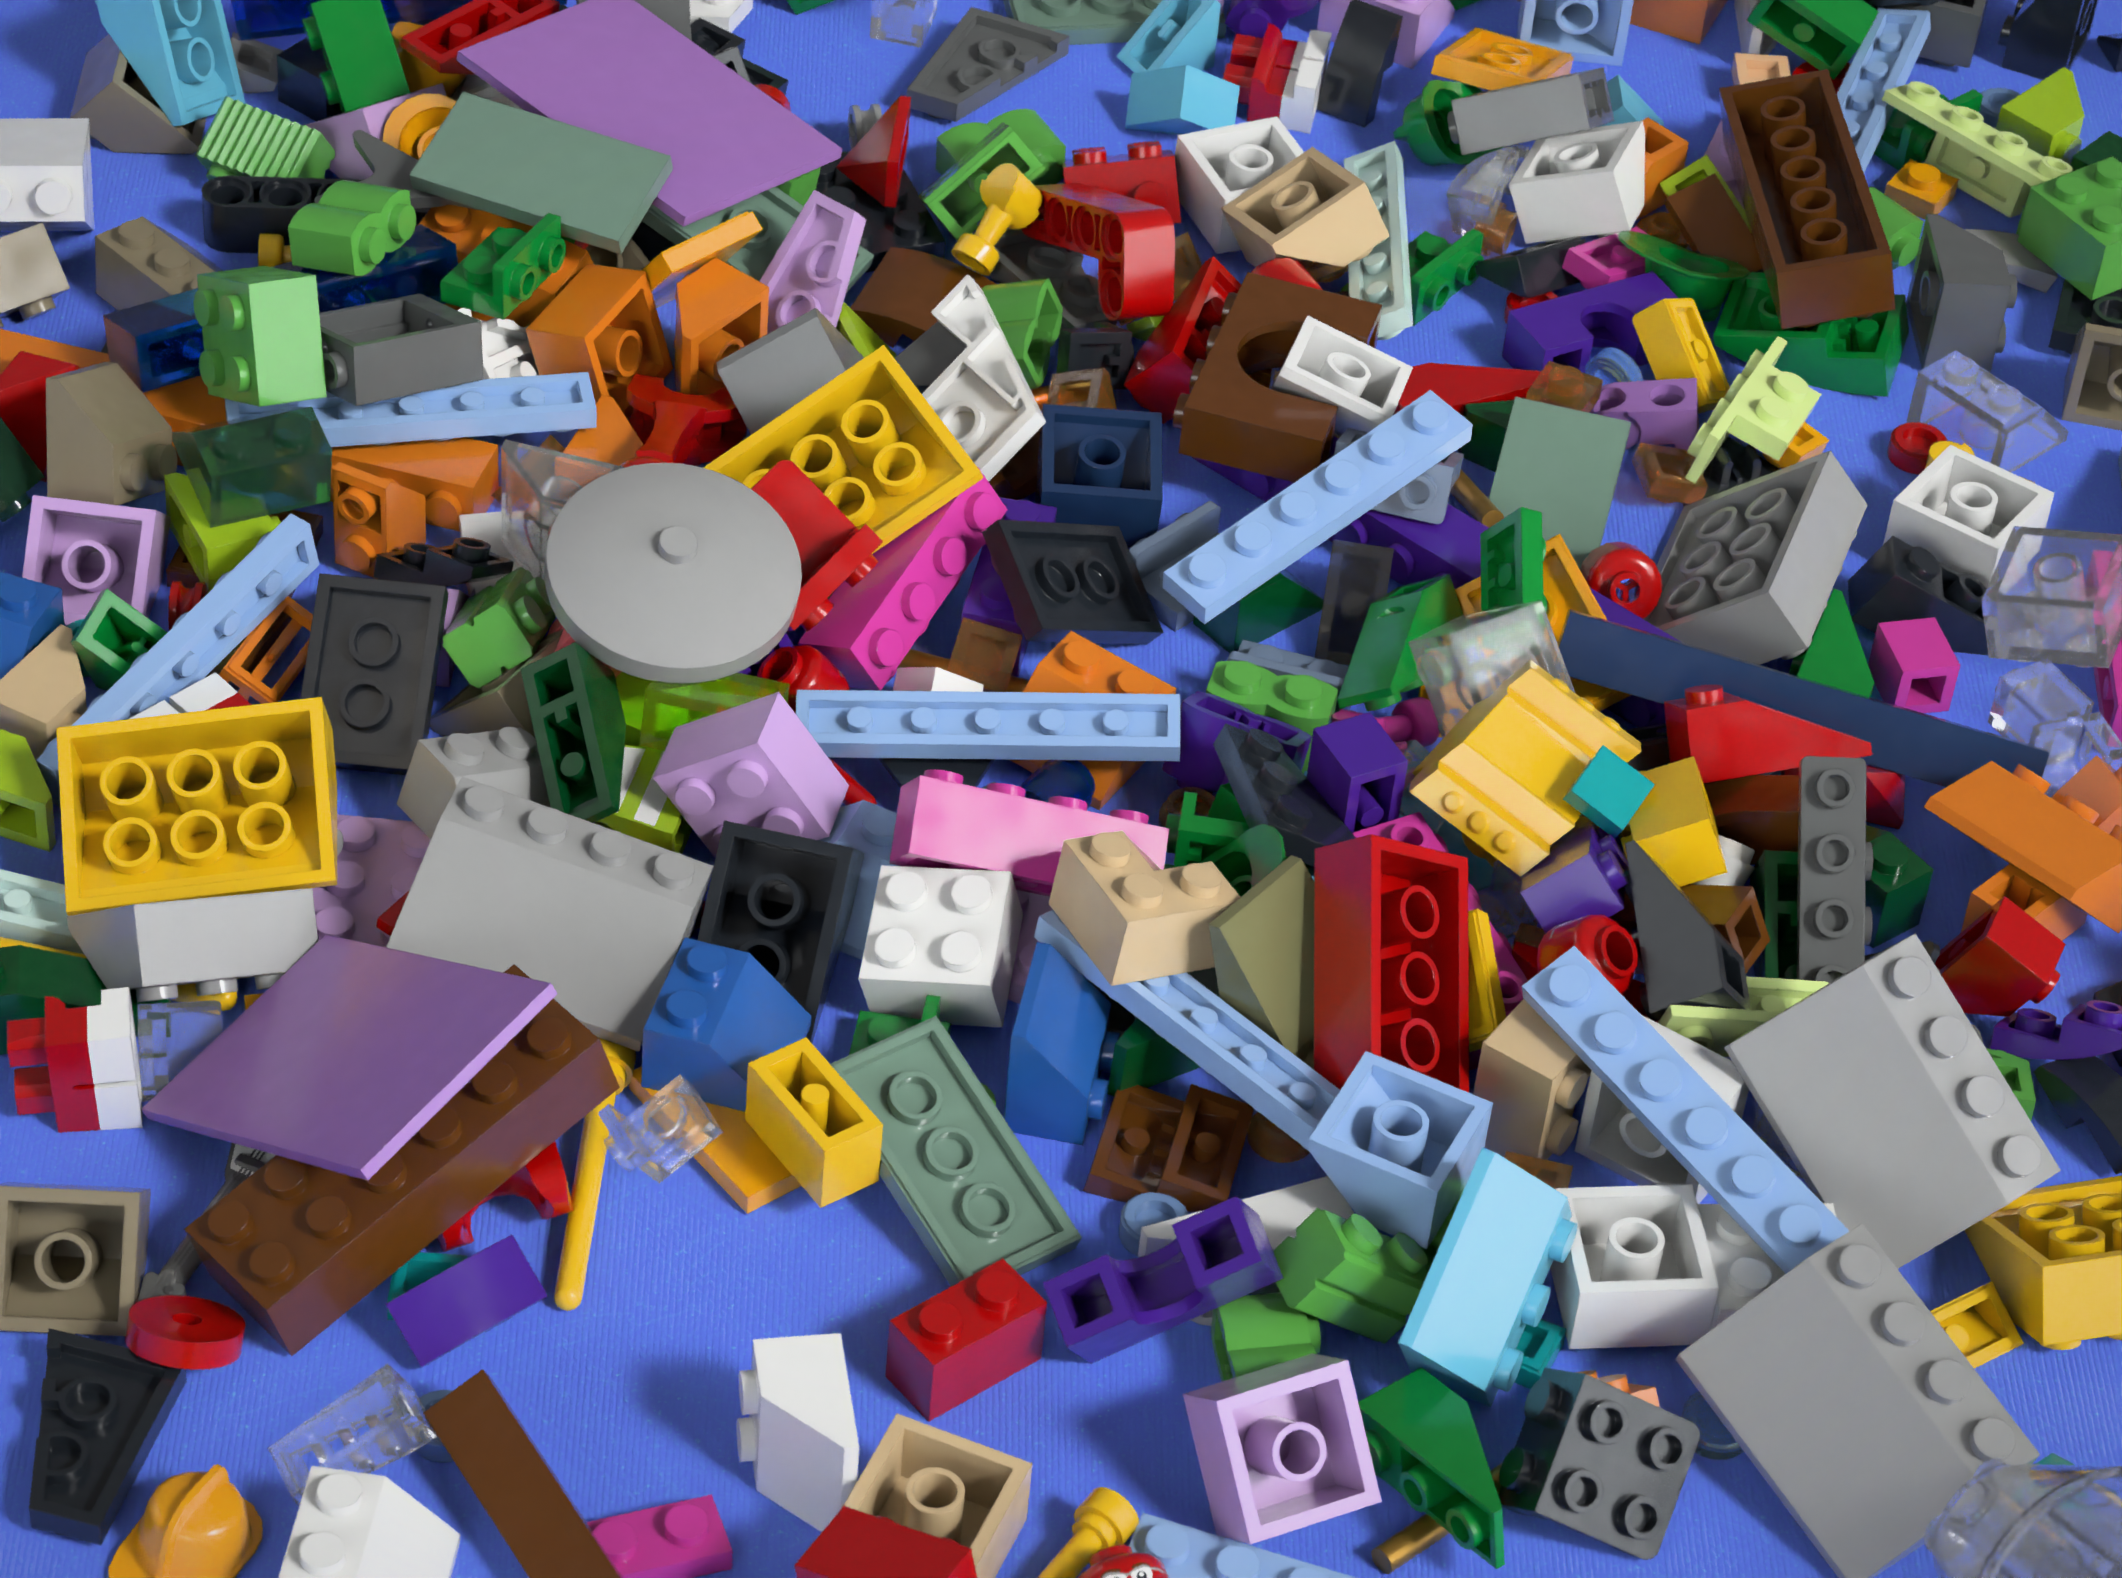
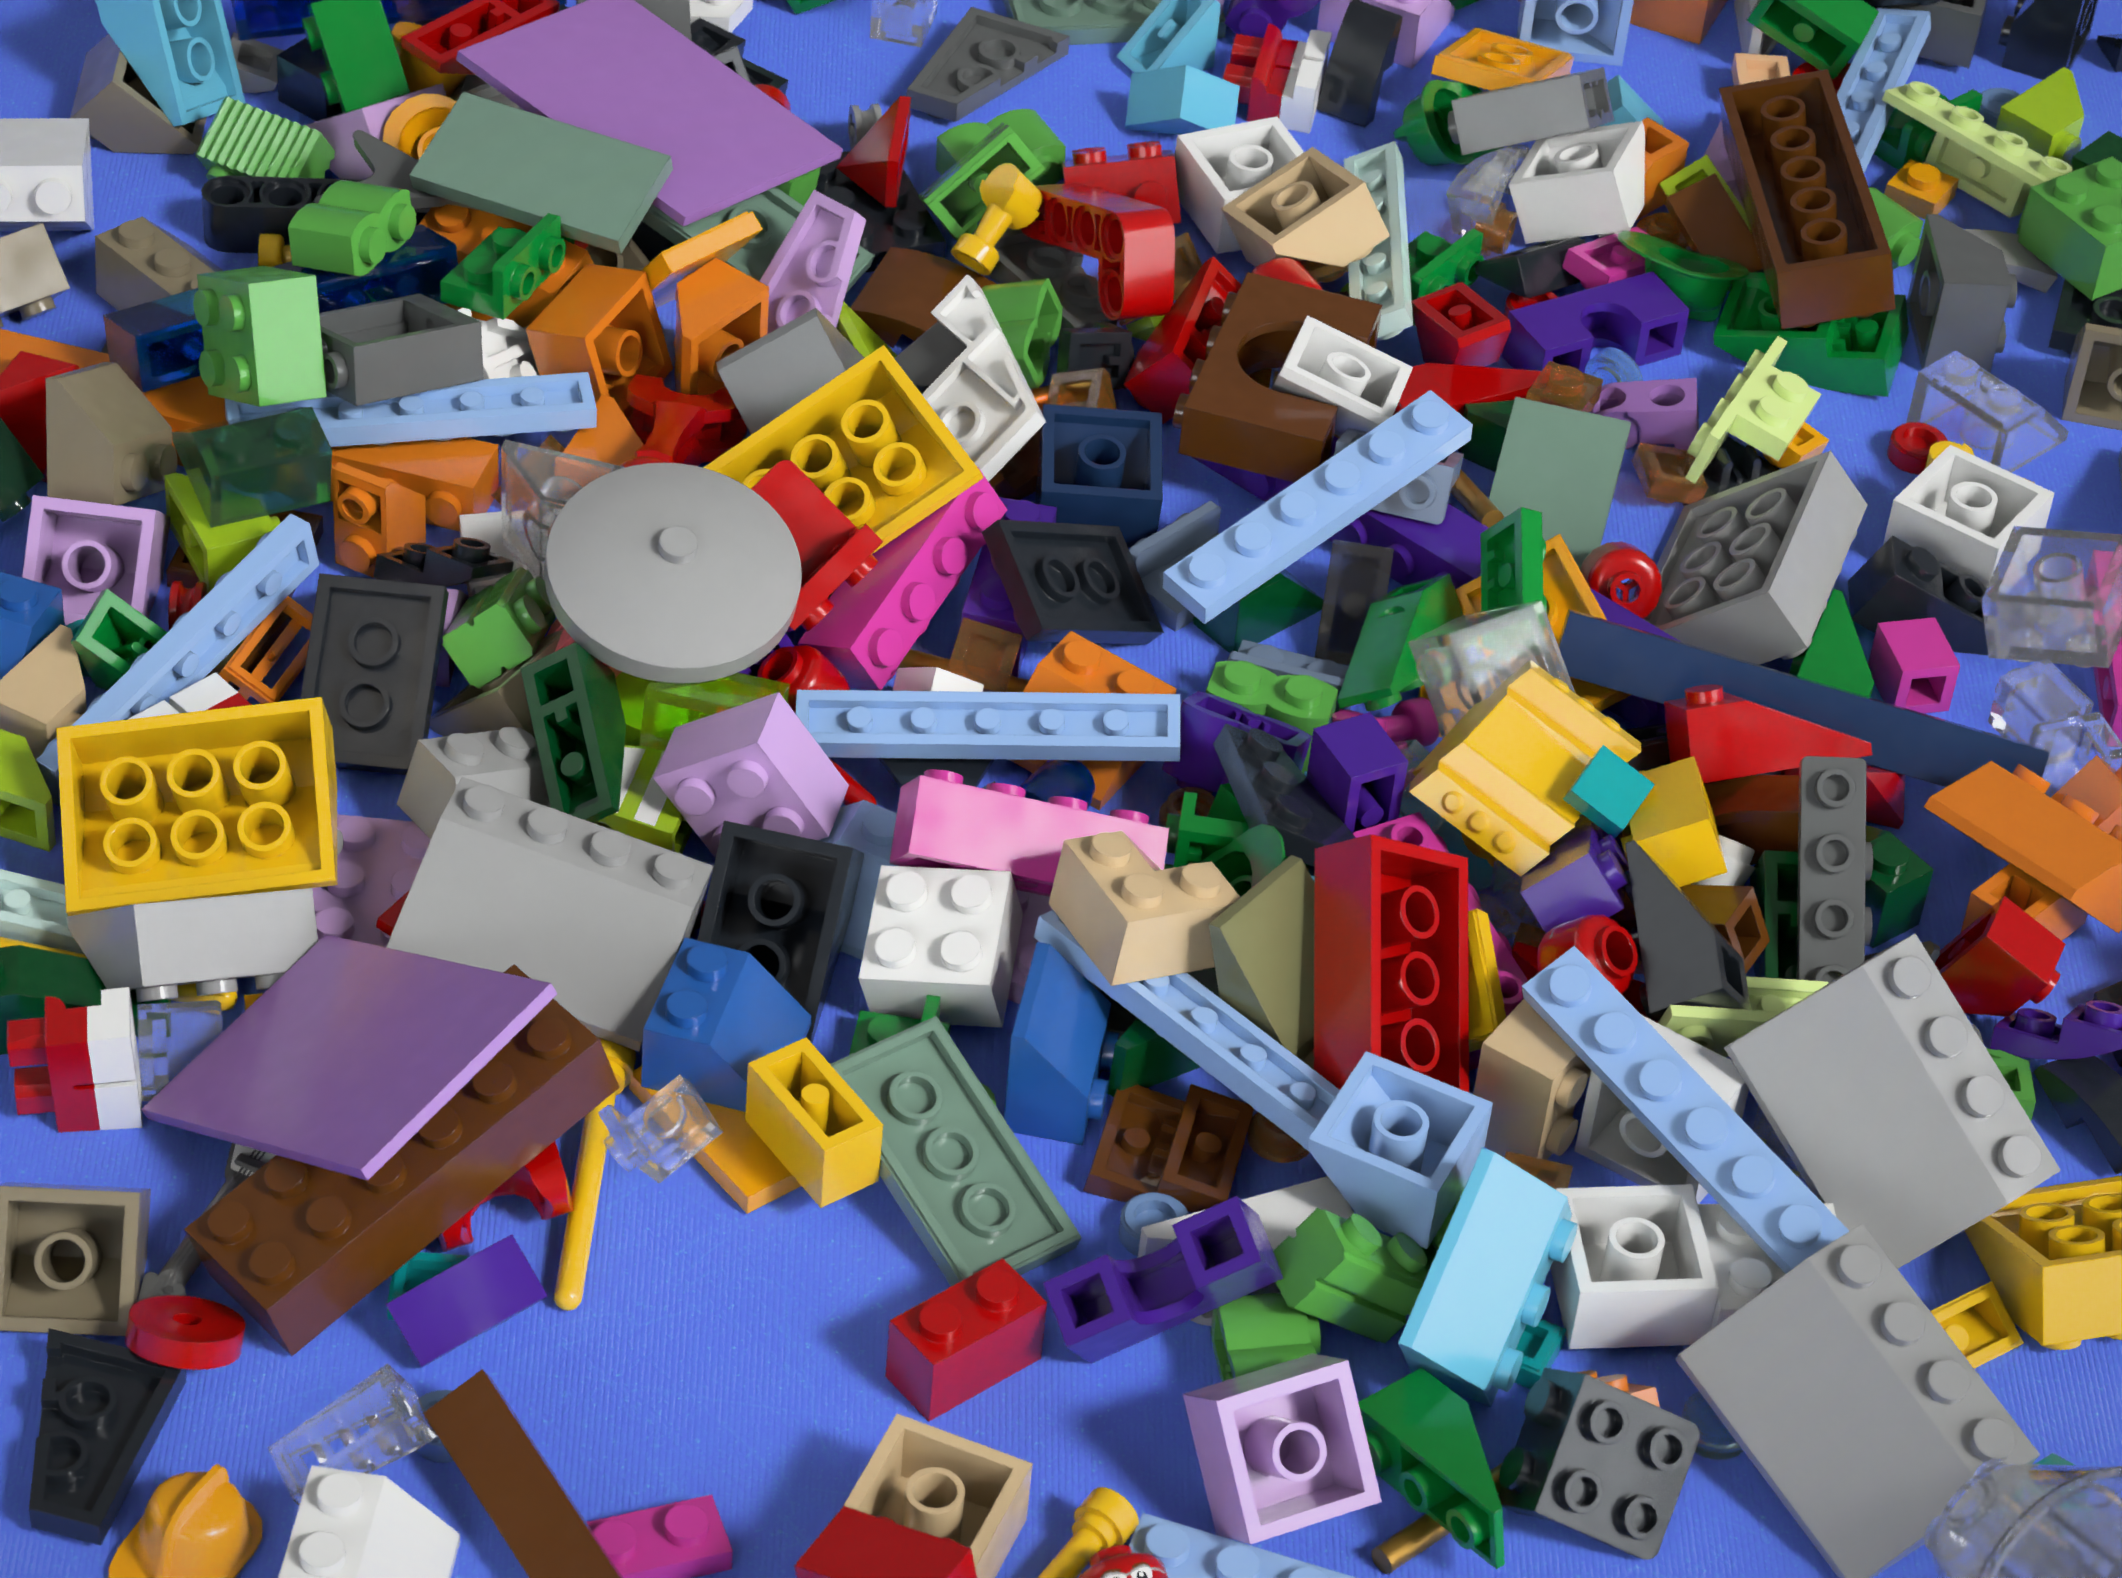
white slope [736,1333,859,1532] -> none
yellow slope [1632,298,1730,414] -> none
none -> red slope [1412,282,1511,367]

